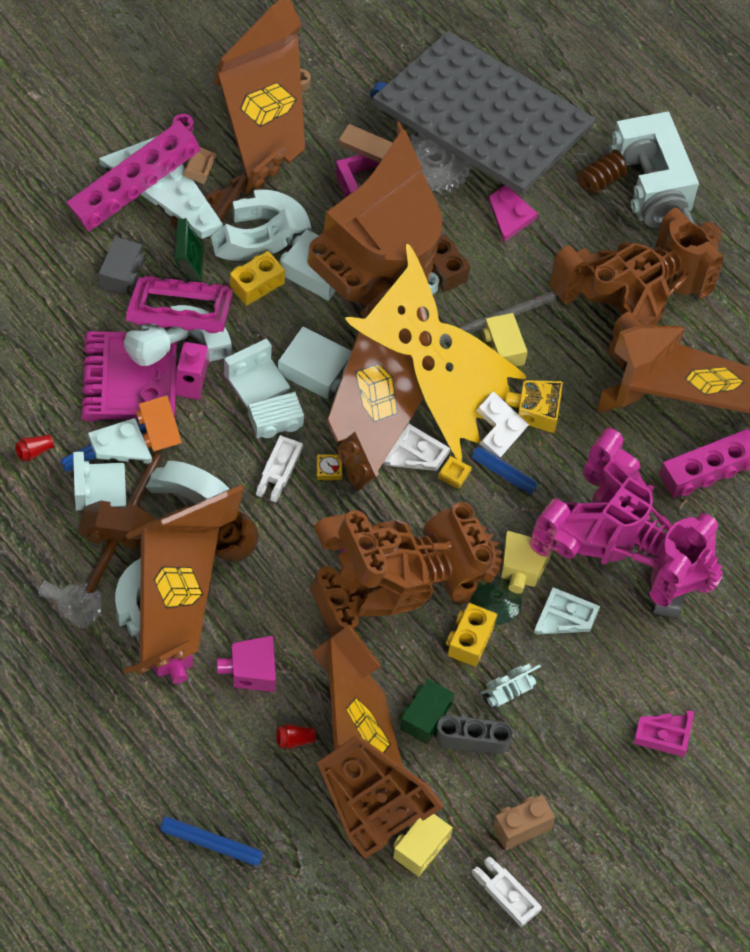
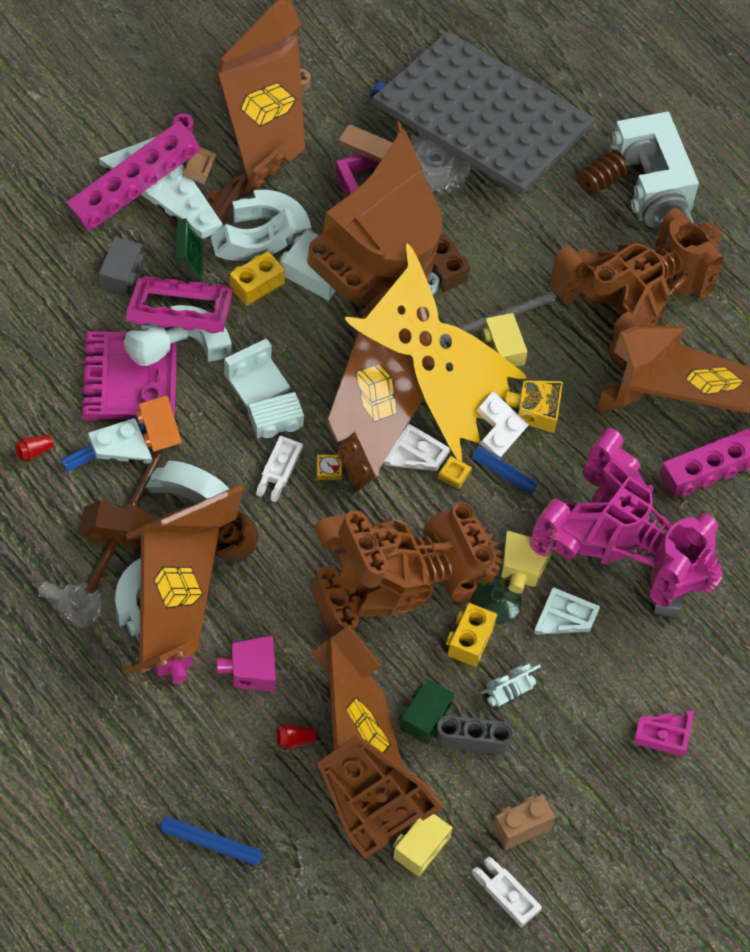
light aqua bracket [73,452,126,511] -> none
dark pink torso [176,342,209,400] -> none
light aqua brick [278,327,351,399] -> none
dark pink wing [488,185,538,242] -> none

